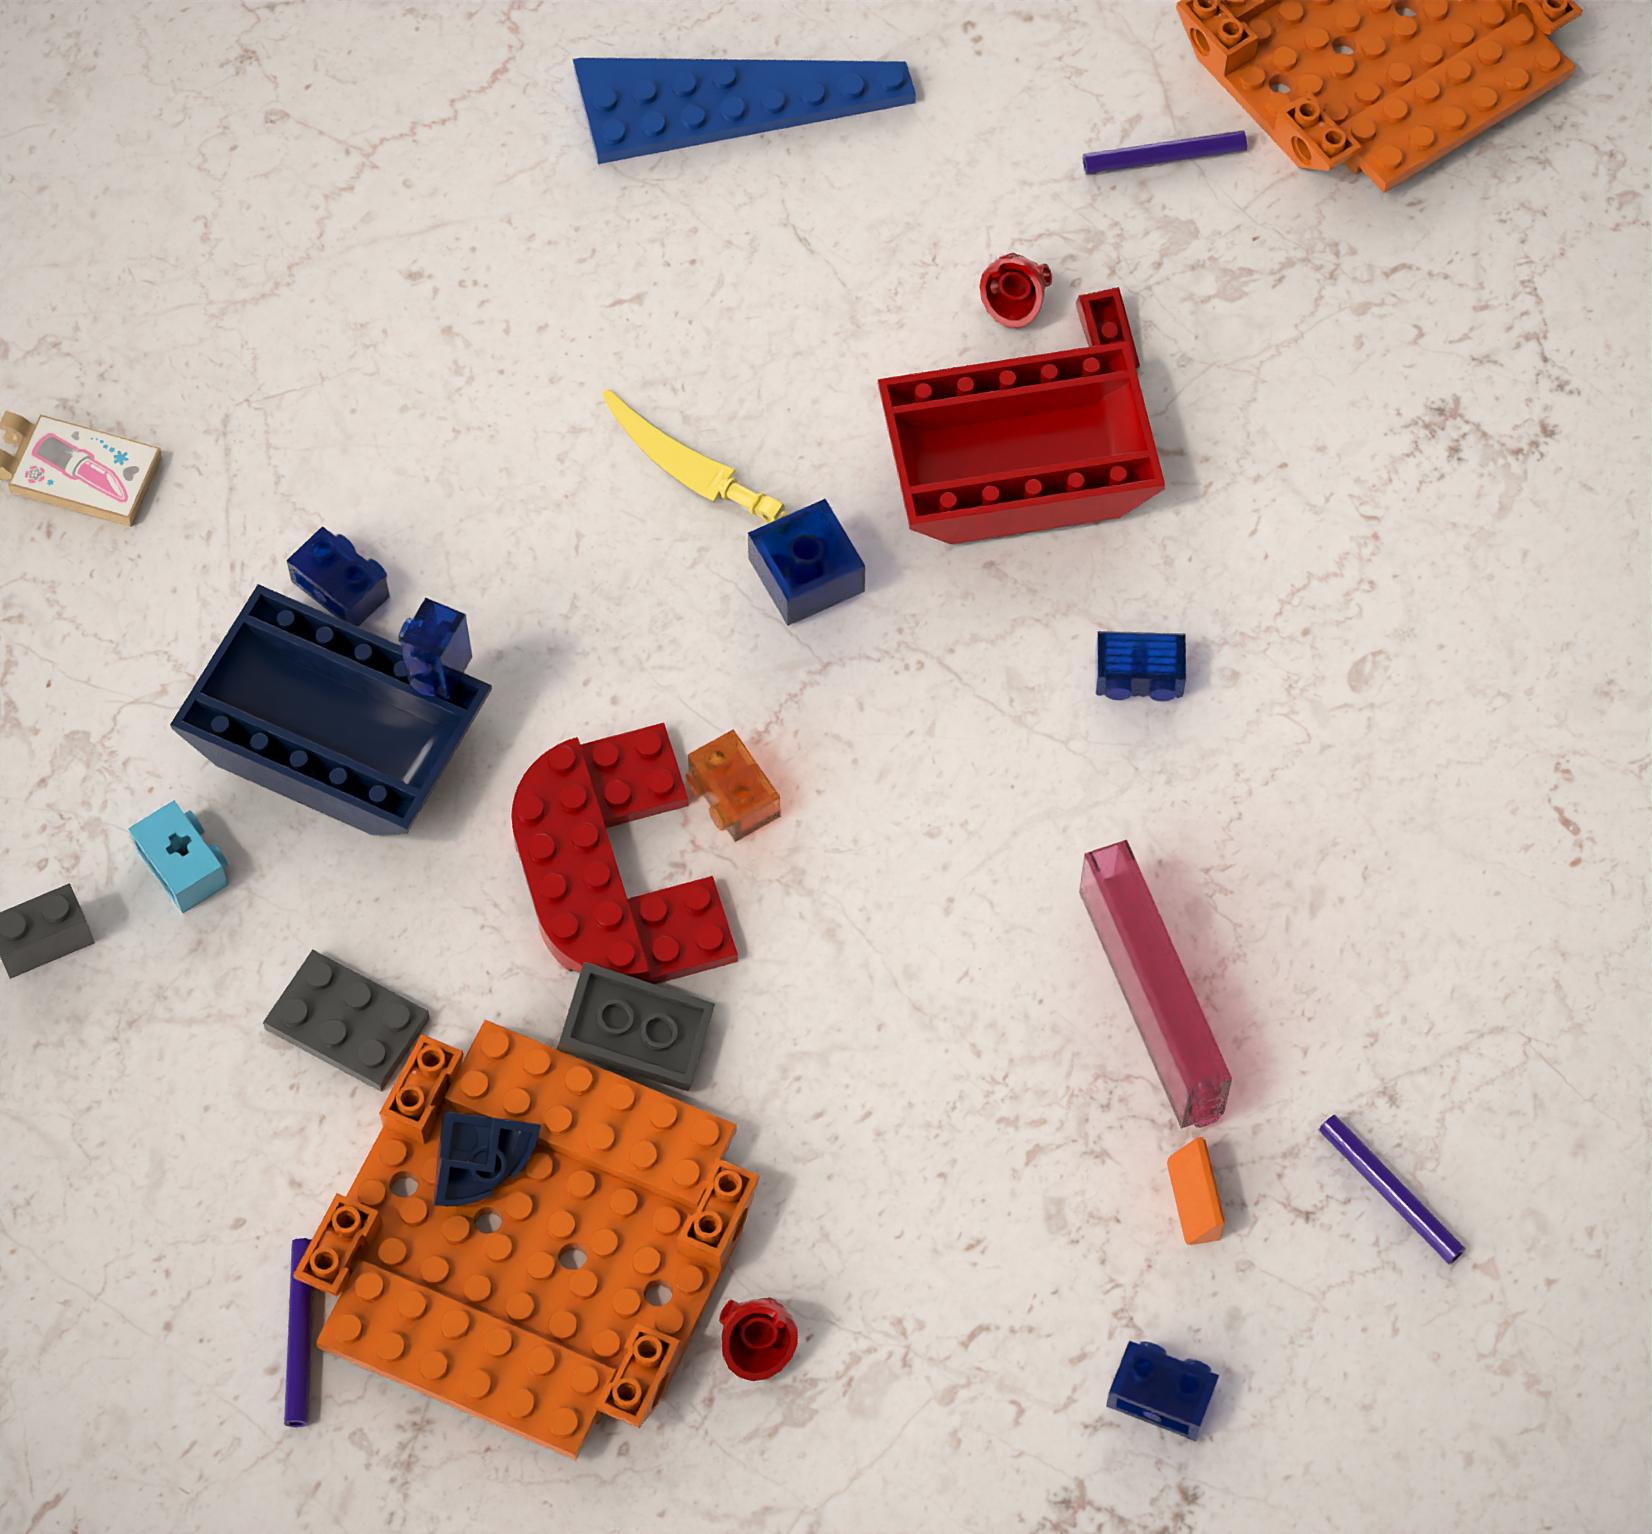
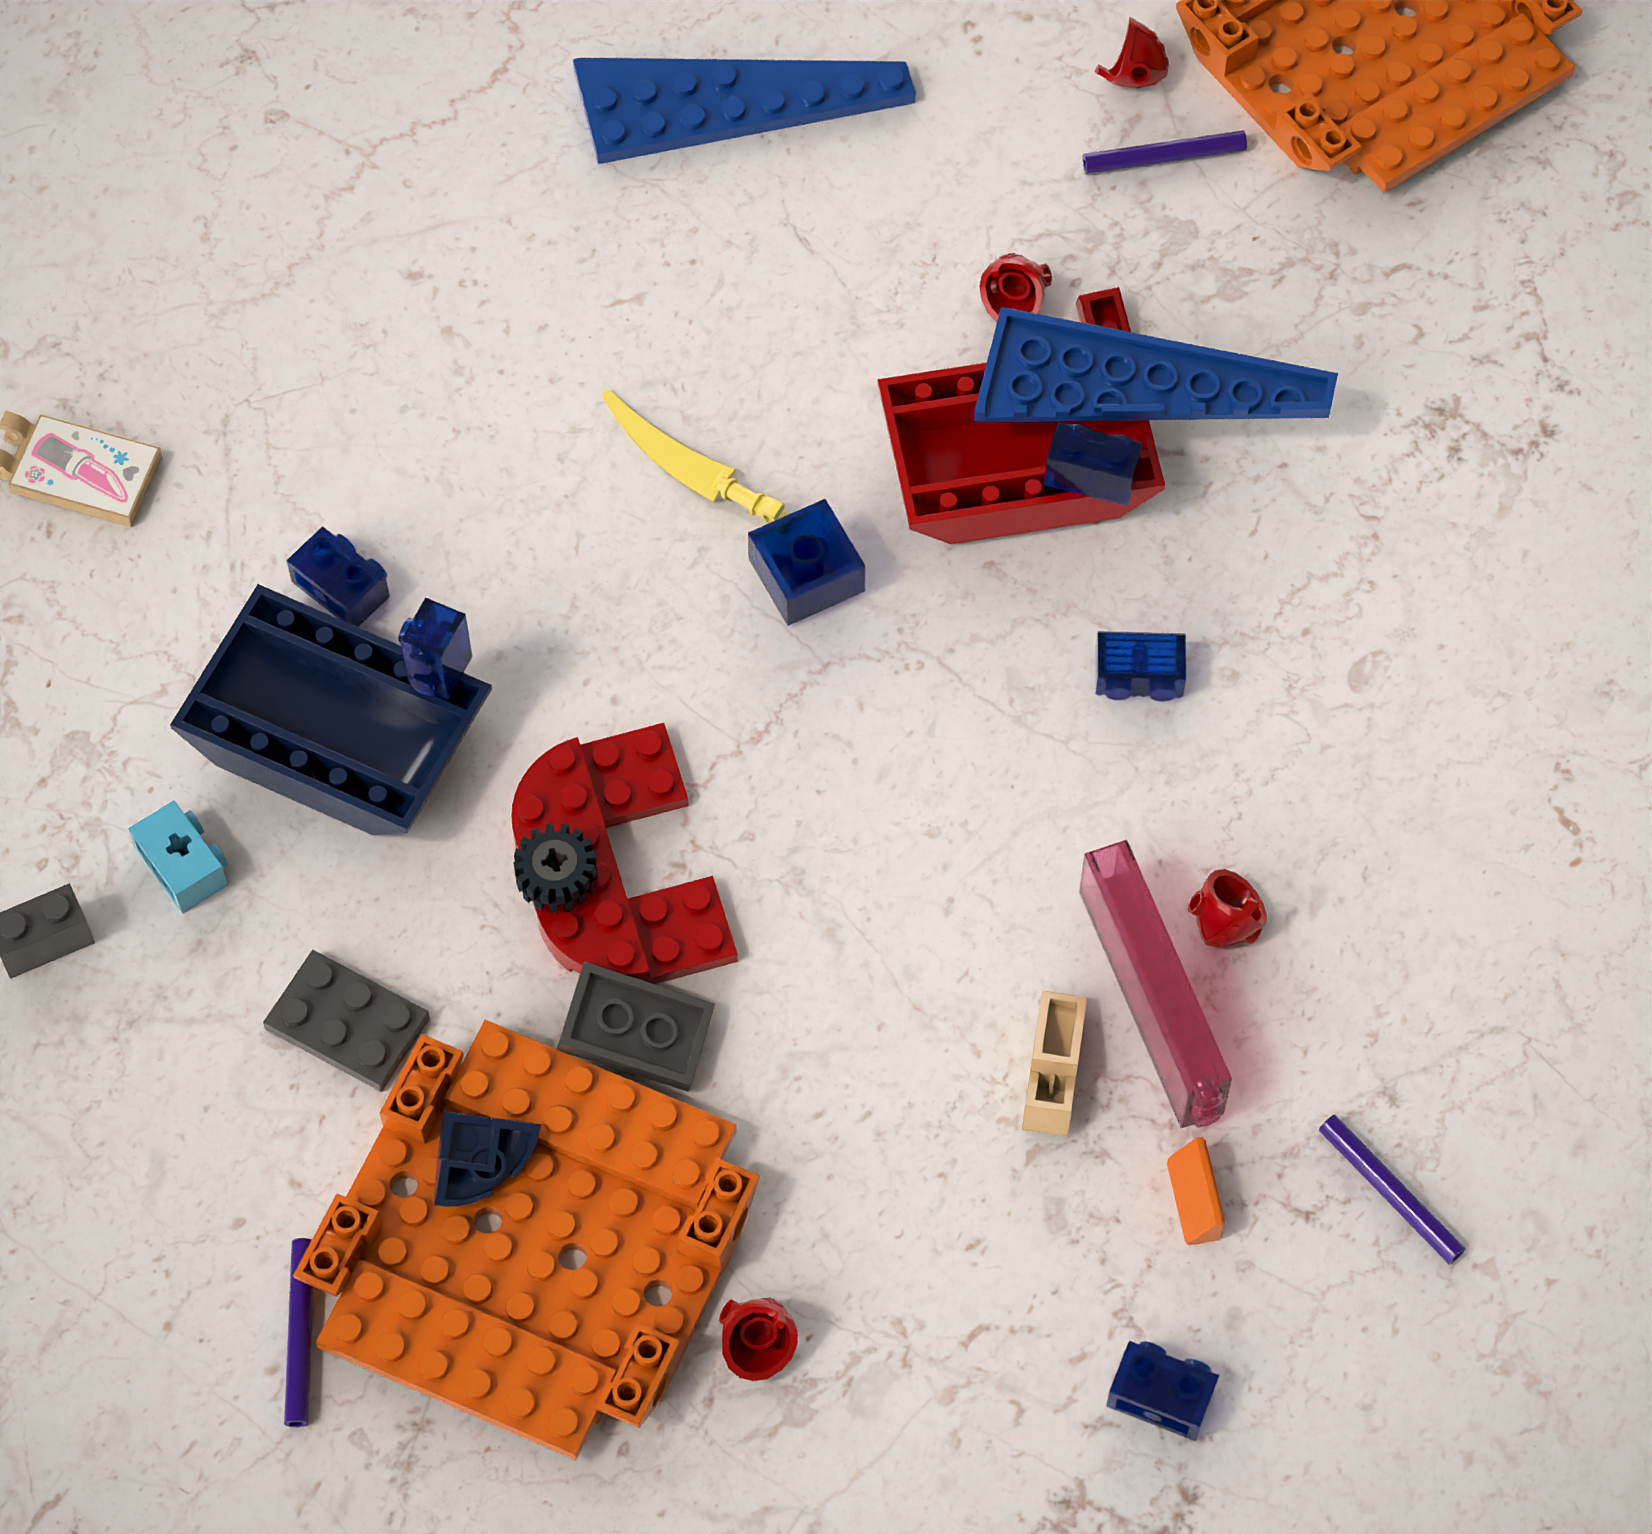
clear orange brick [685,729,781,842] -> none
none -> black wheel [513,823,597,913]
none -> blue wing [974,307,1338,422]
none -> tan slope [1022,991,1087,1136]
none -> clear blue brick [1044,422,1142,506]
none -> red helmet [1095,16,1169,88]
none -> red helmet [1188,869,1267,948]

